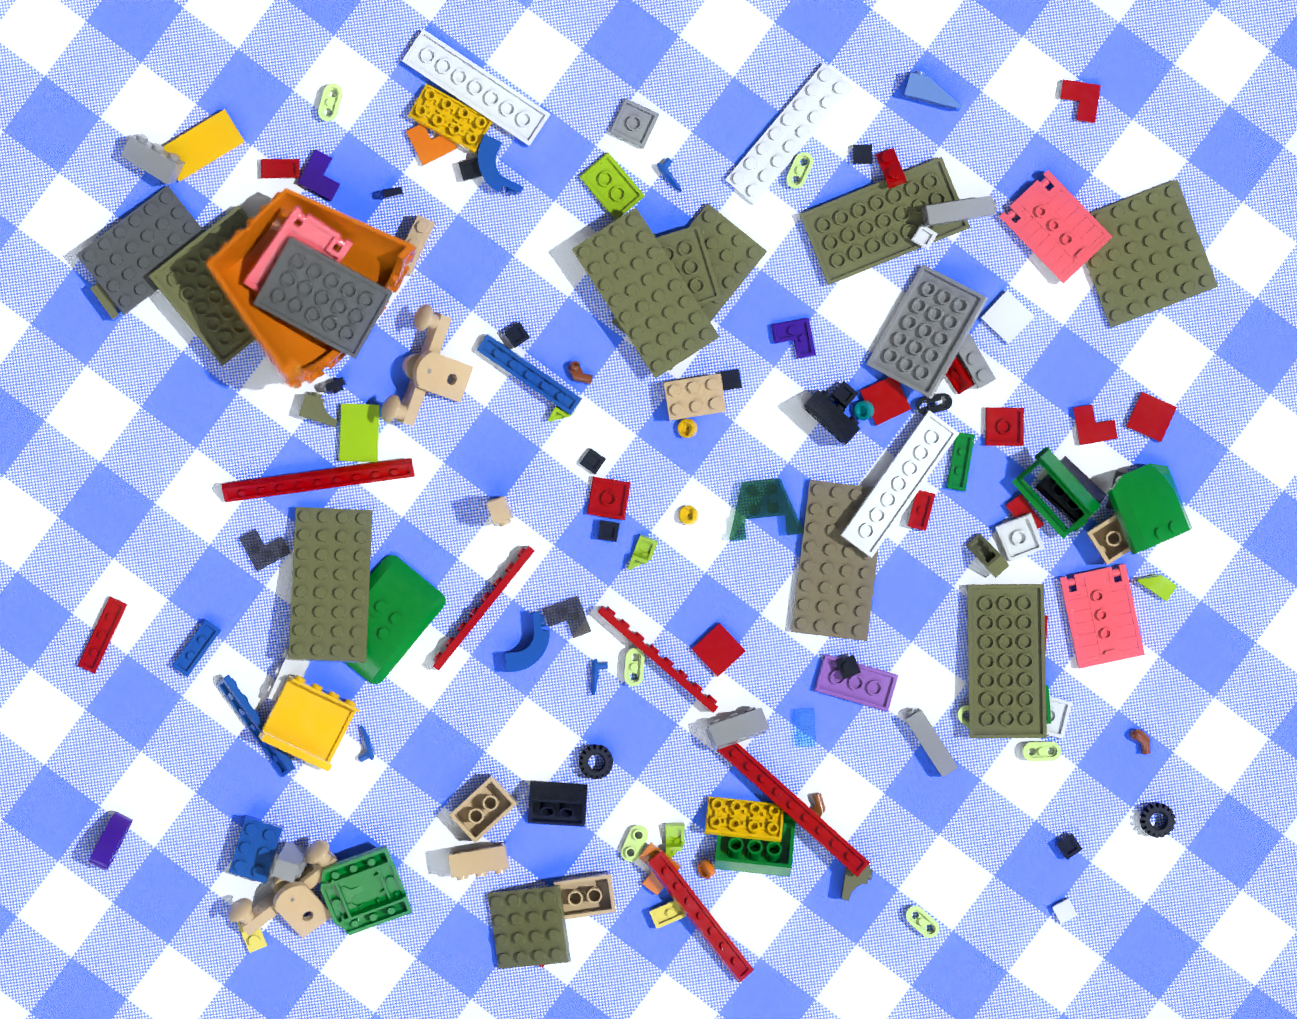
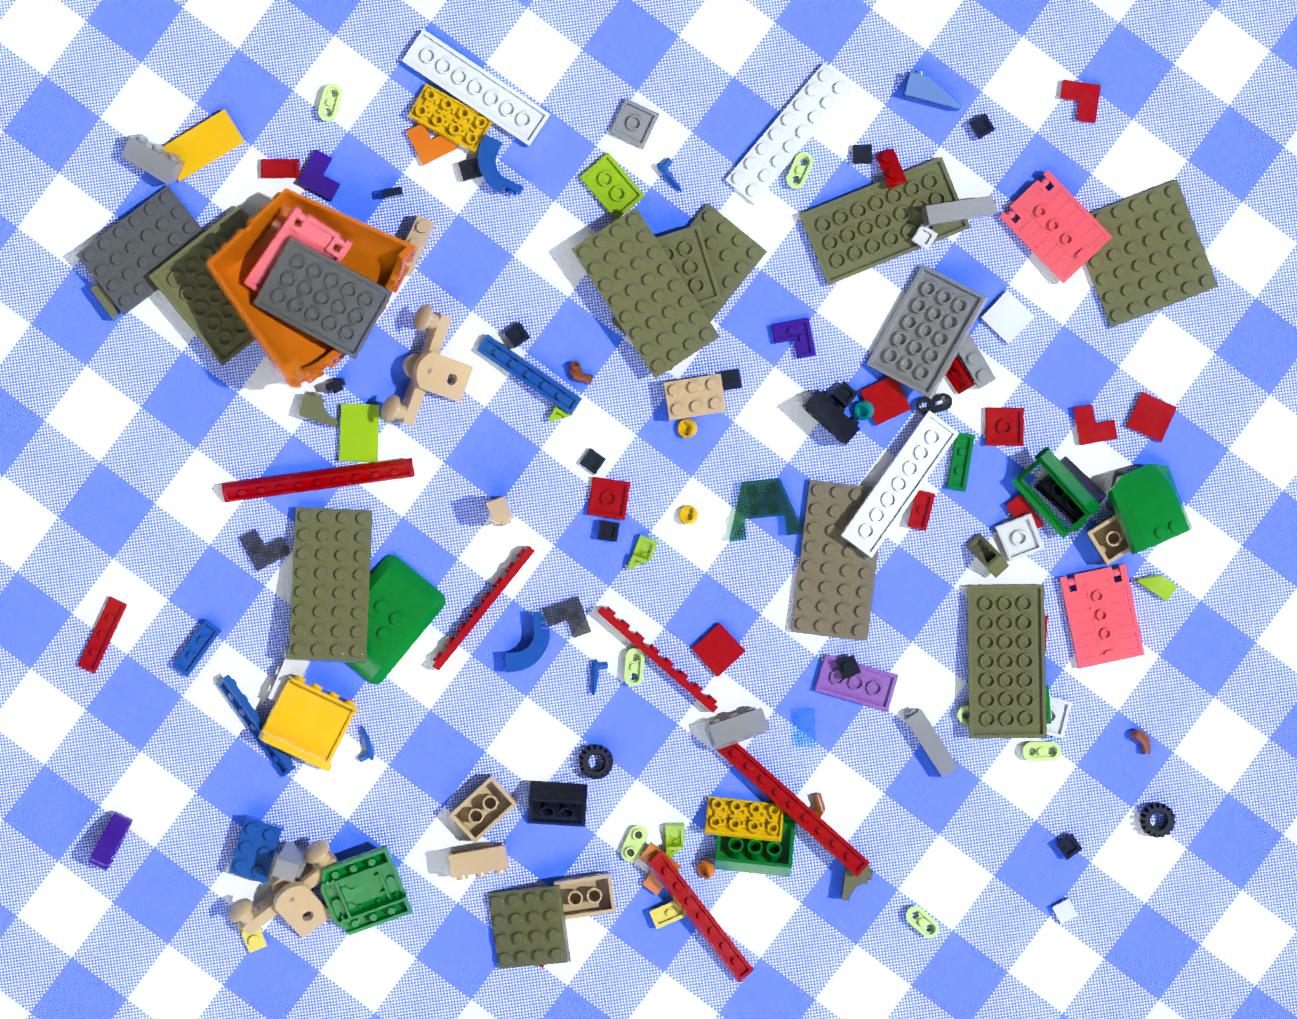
none -> black plate [969,113,996,140]

